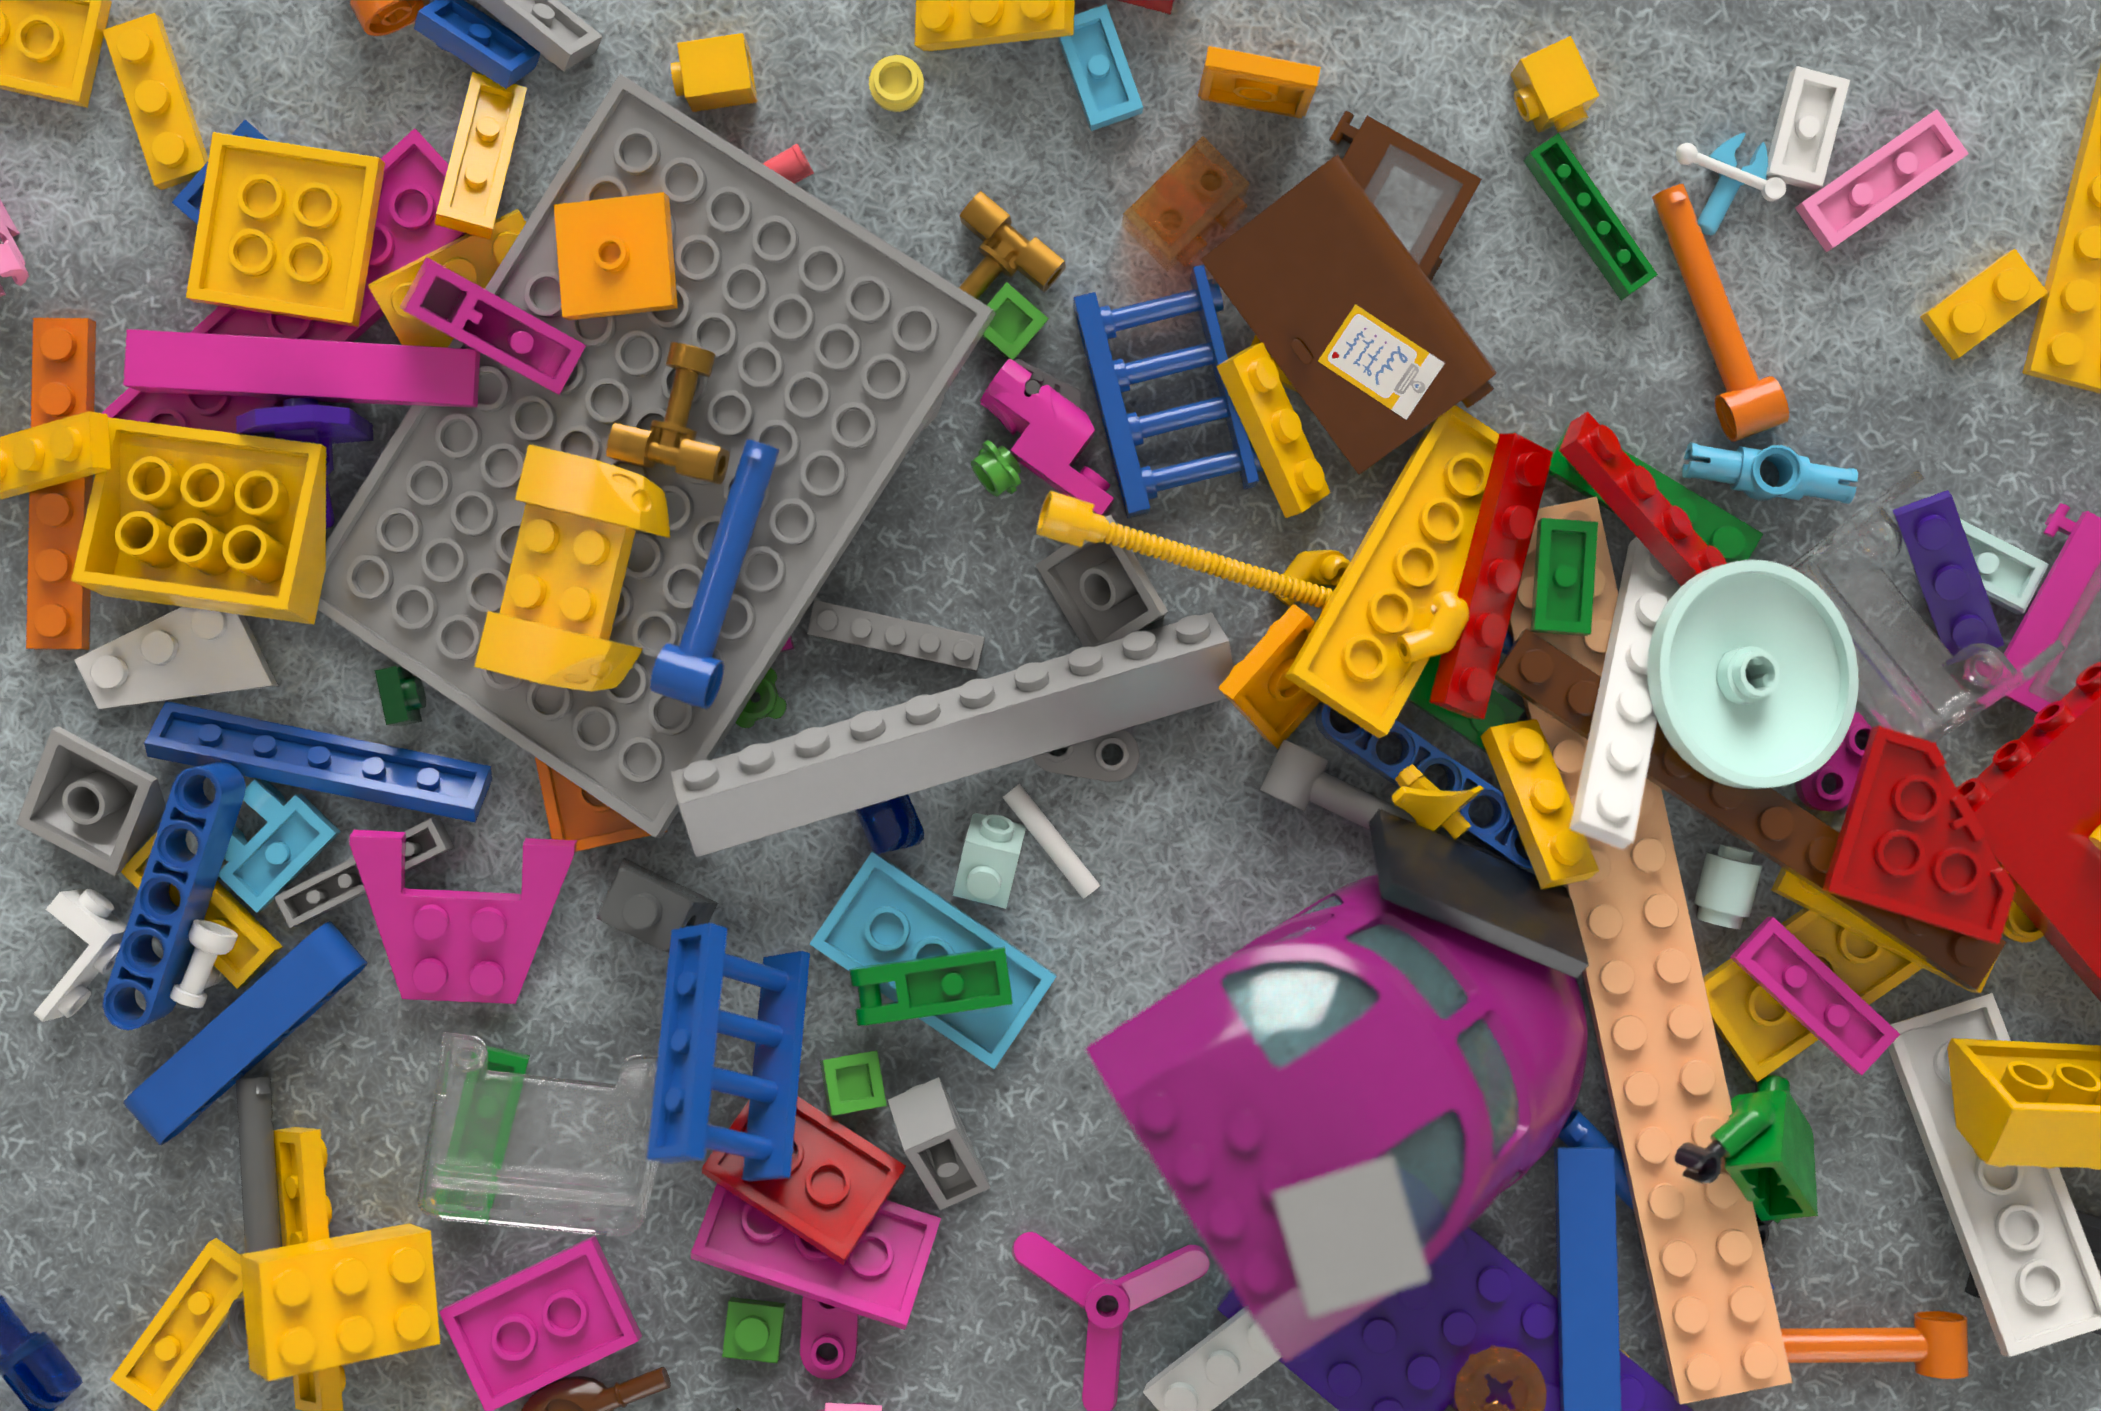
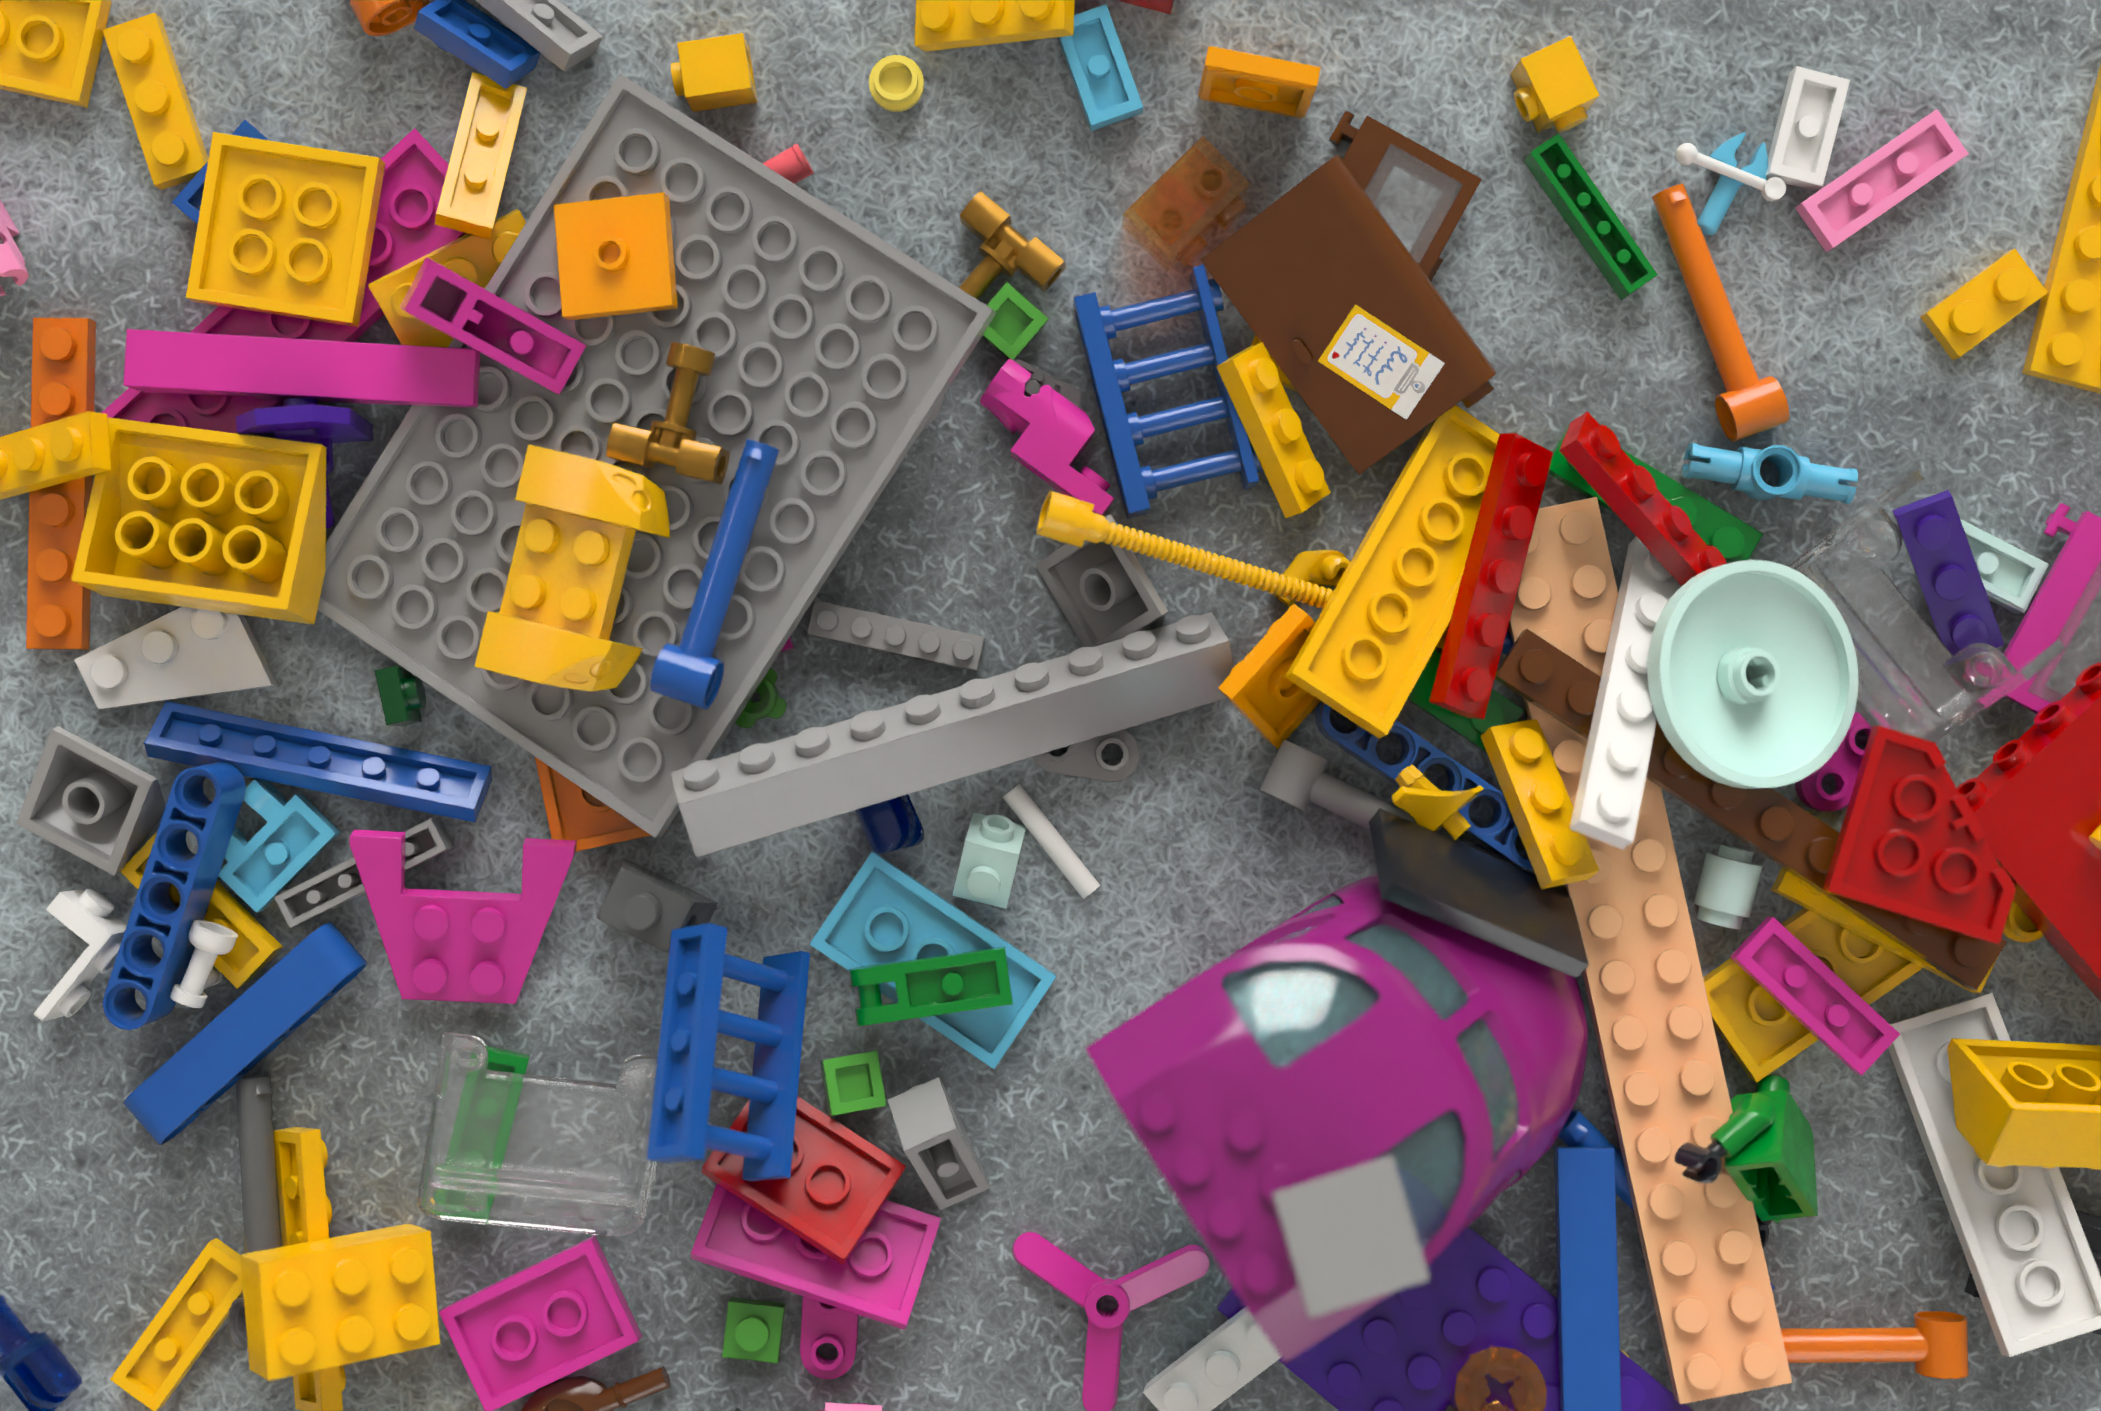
bright green plate [971,440,1021,497] -> none
yellow arm [1397,591,1469,663] -> none
green plate [1531,518,1598,636] -> none

